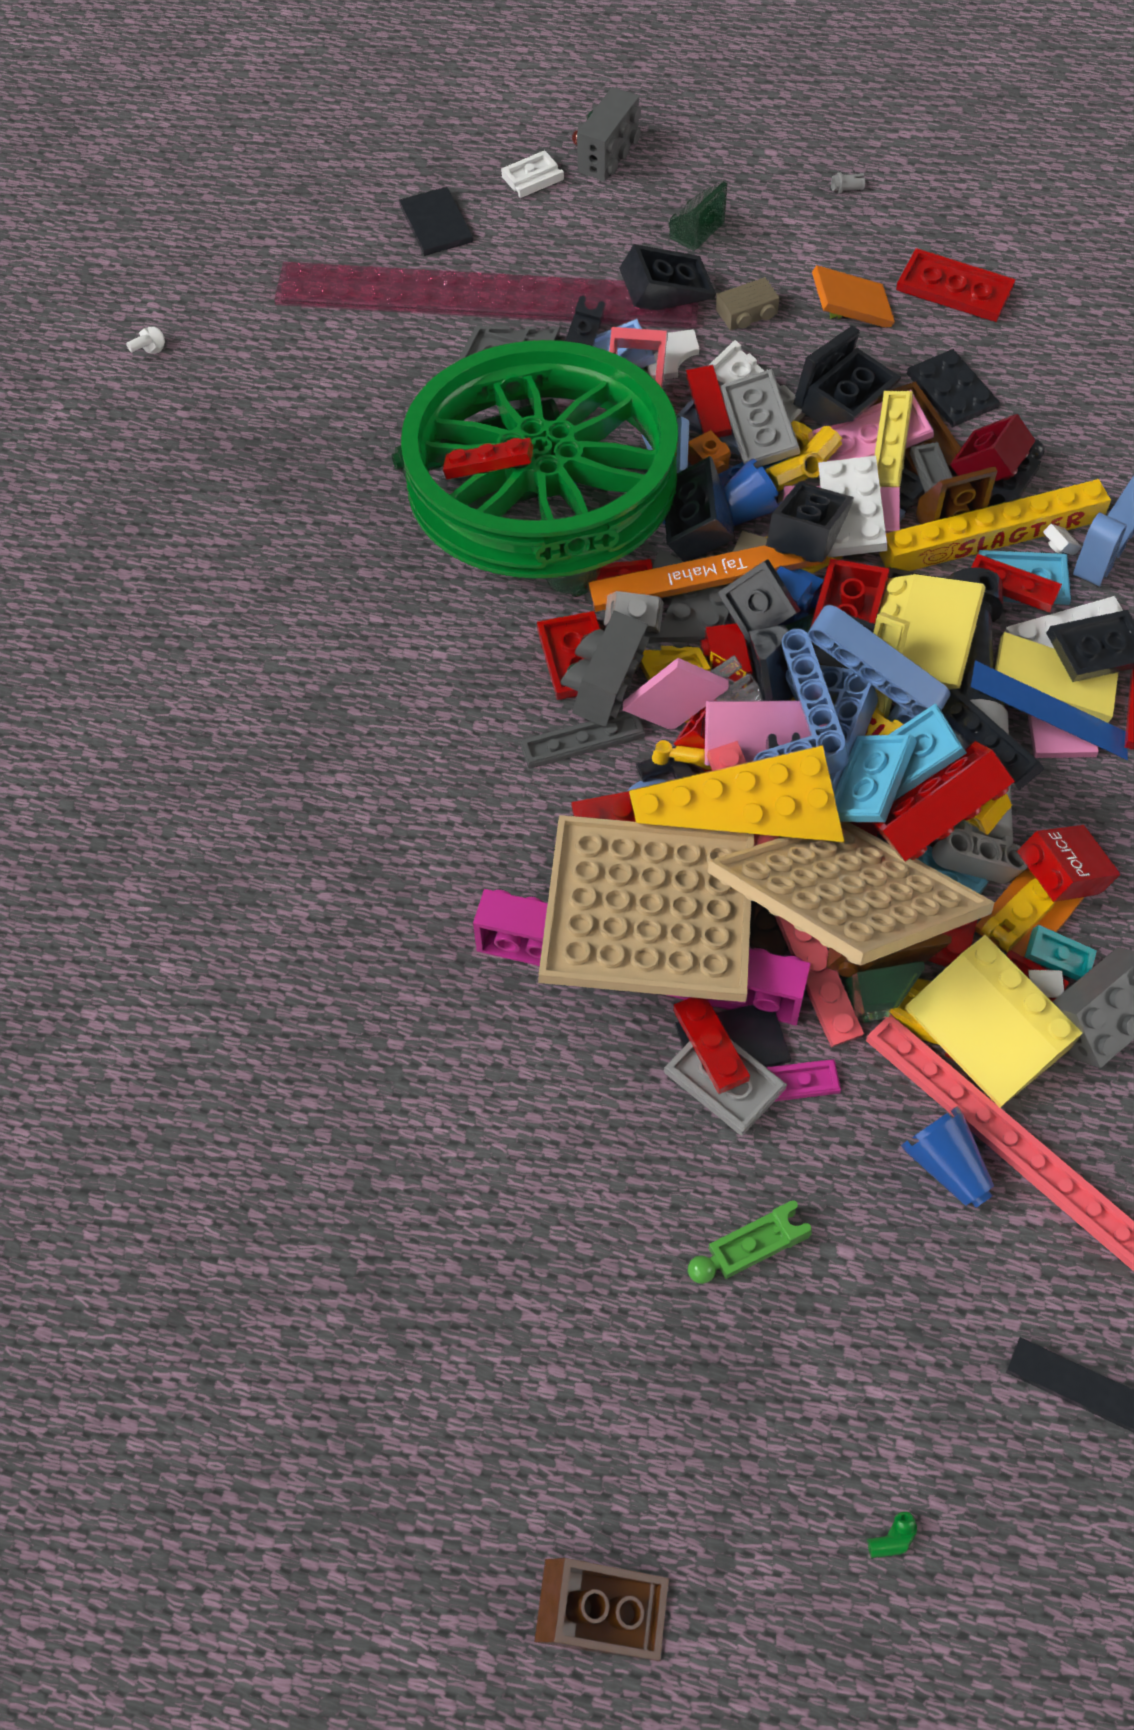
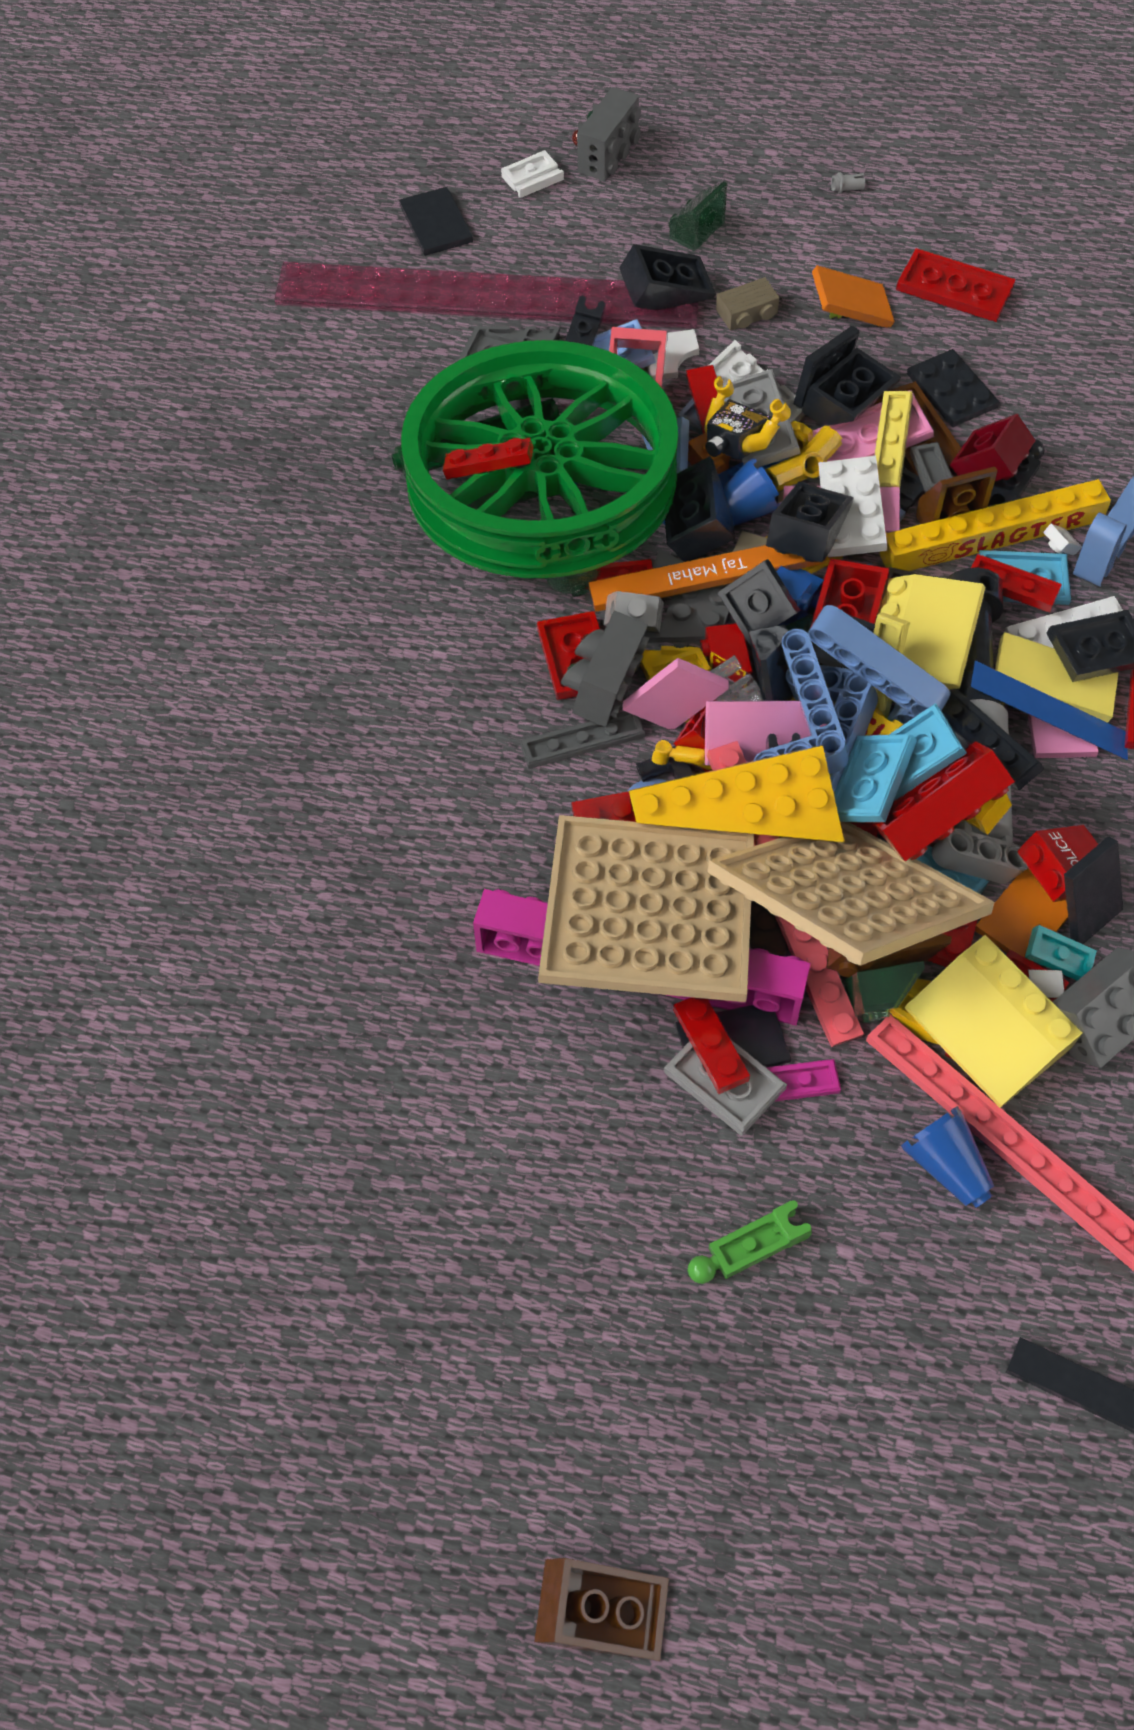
white plate [126,327,165,354] -> none
green arm [867,1512,917,1559] -> none
yellow plate [981,879,1056,952] -> none
none -> torso [704,376,791,459]
none -> black tile [1064,837,1123,944]

